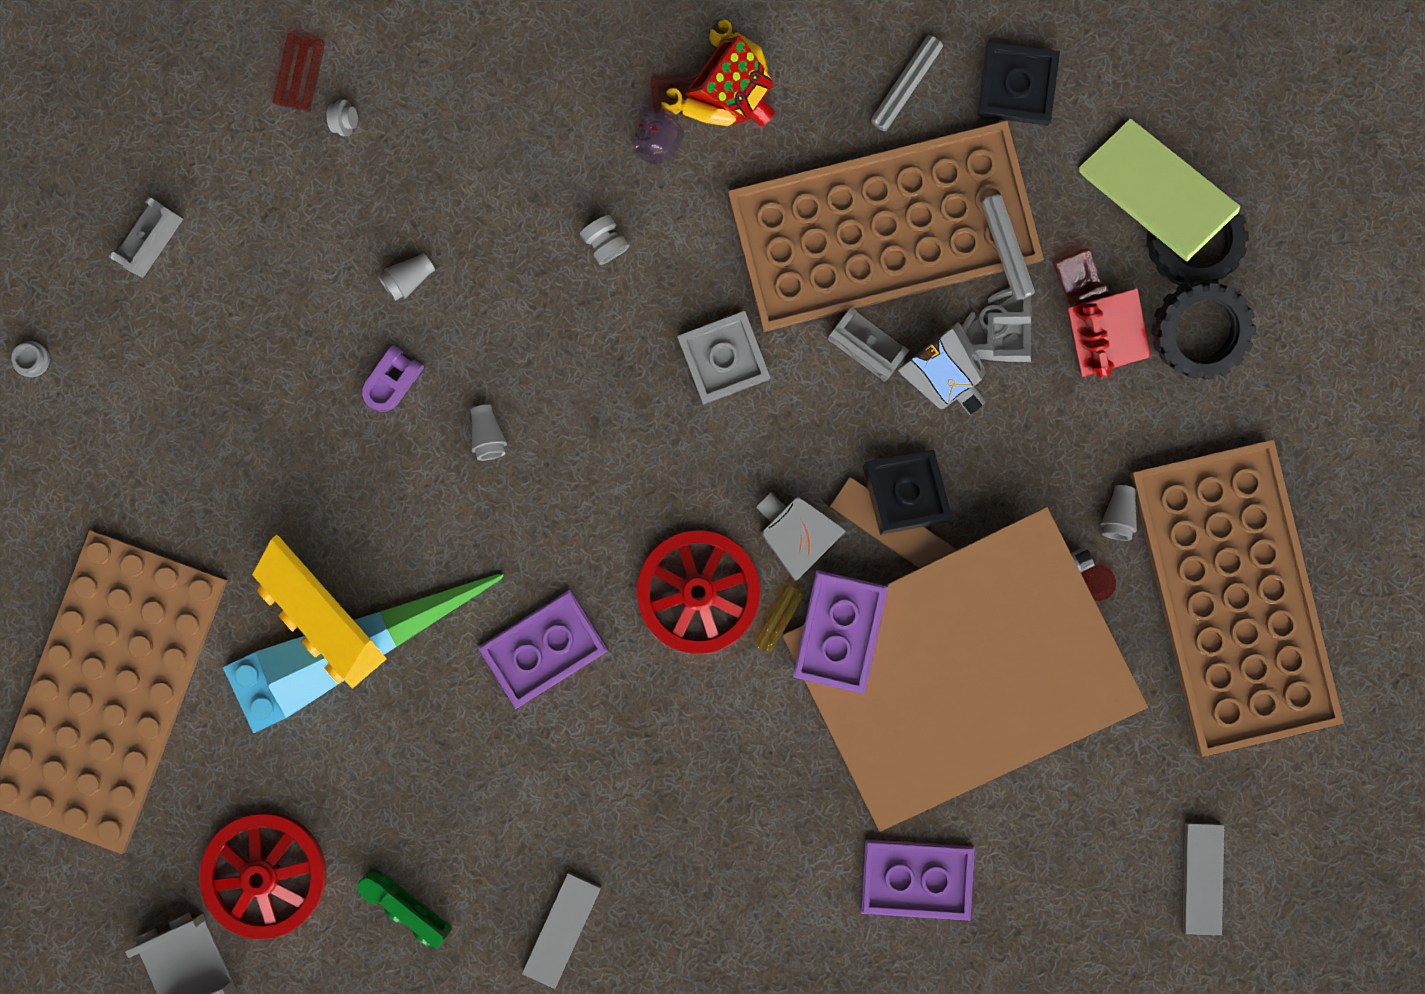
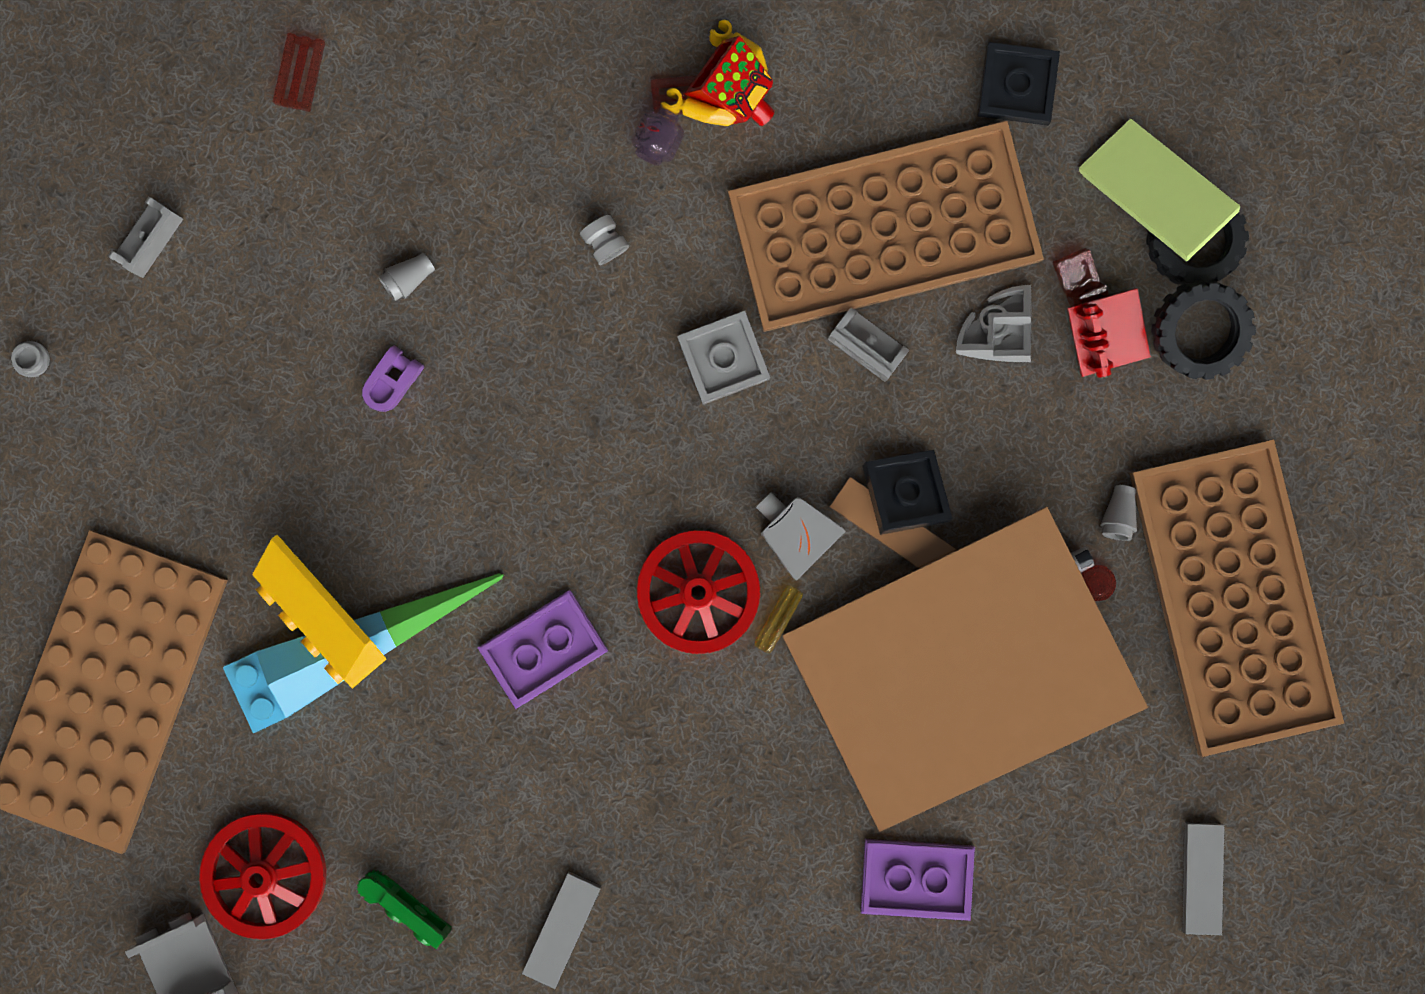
light grey plate [327,99,358,136] -> none
light grey cone [470,405,507,461] -> none
medium lavender tile [793,570,889,694] -> none
light grey axle [871,35,943,131] -> none
torso [898,322,987,415] -> none
light grey axle [981,194,1035,300] -> none

